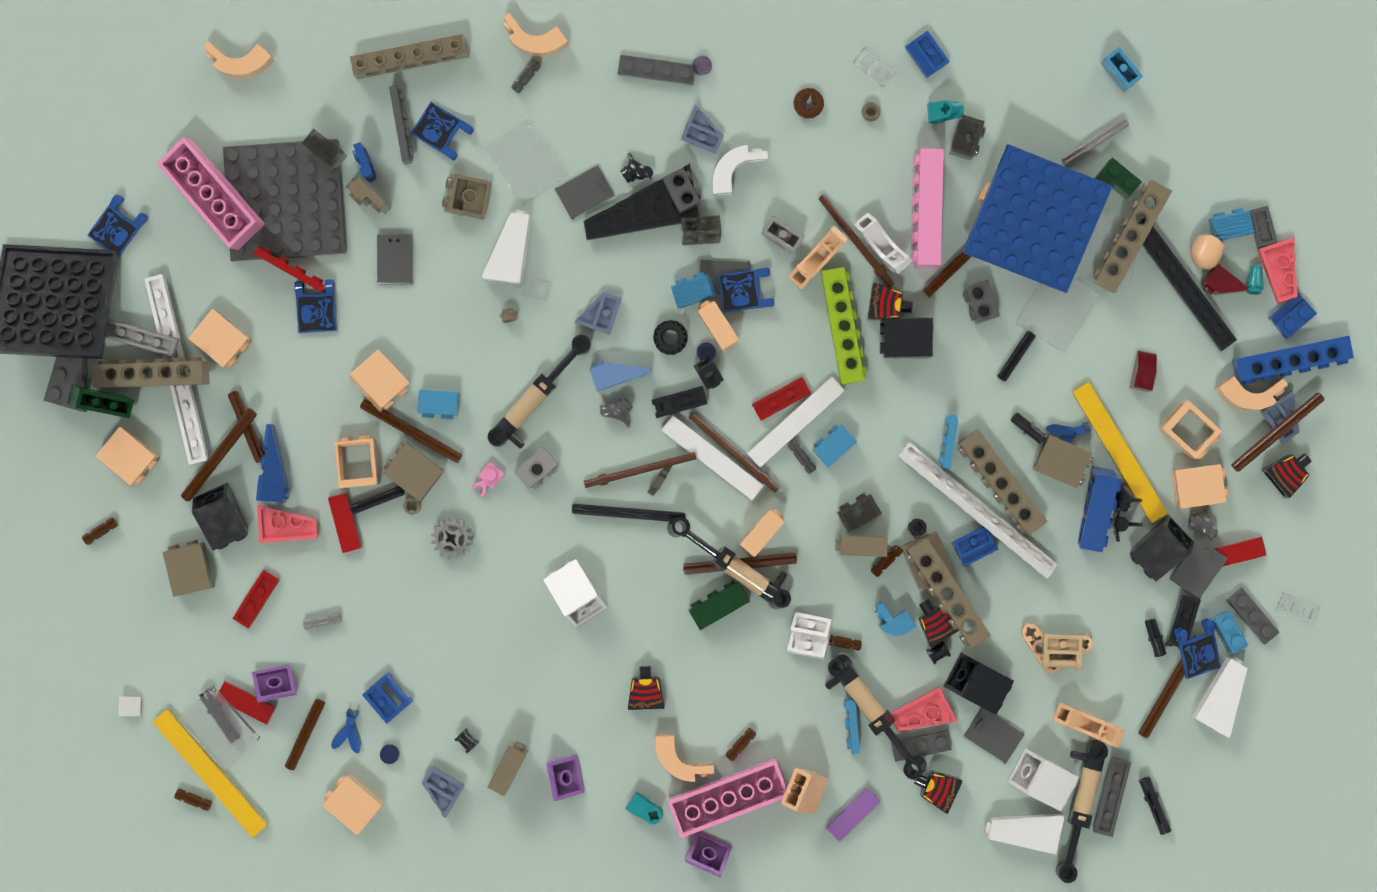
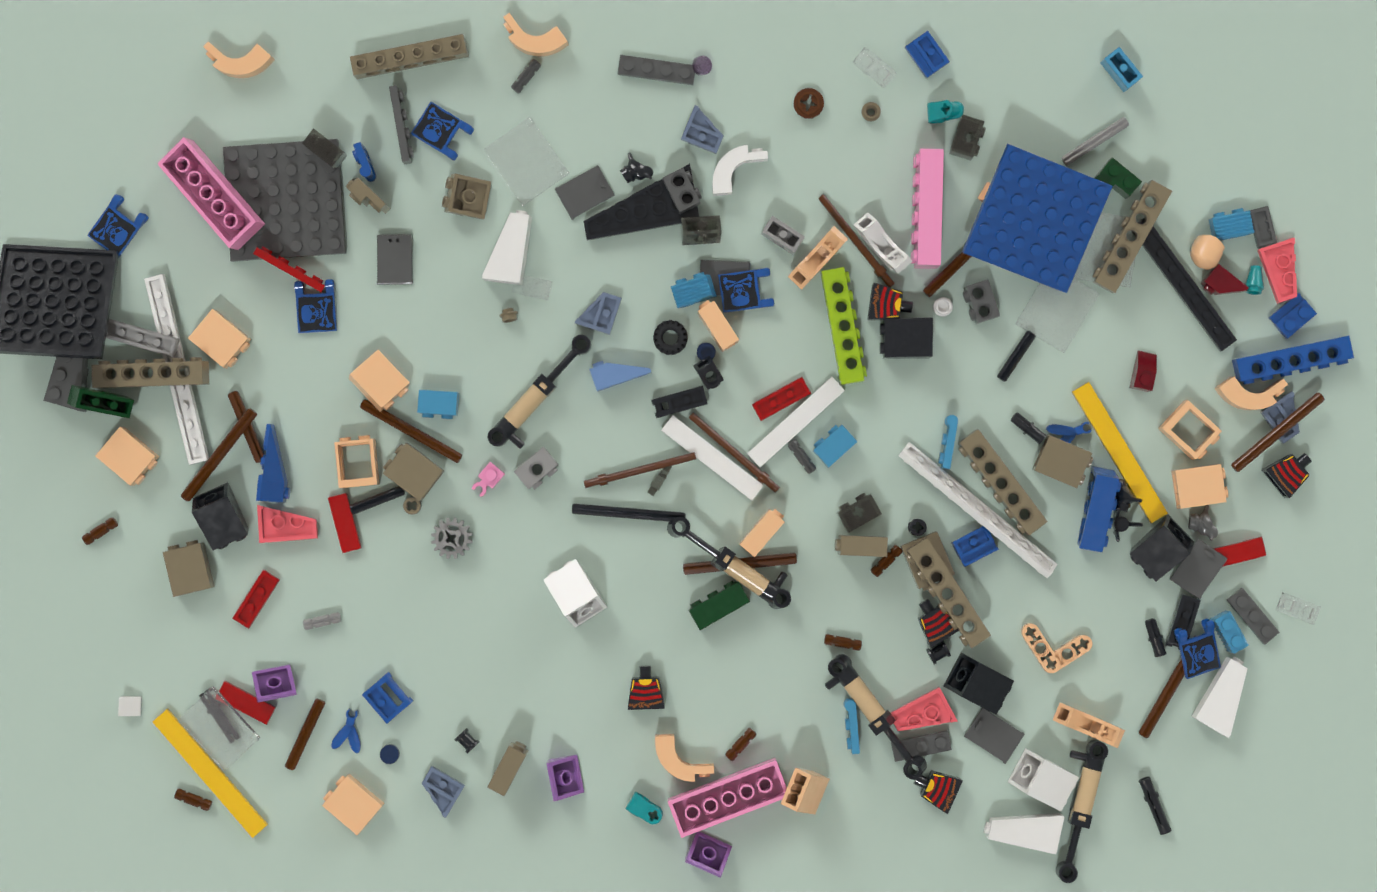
dark grey animal [600,397,633,428] -> none
white slope [787,612,832,660] -> none
medium lavender tile [826,788,881,842] -> none
dark azure brick [874,602,917,636] -> none
tan plate [1042,634,1083,670] -> none
dark grey plate [1093,757,1132,837] -> none
none -> white plate [933,297,953,317]

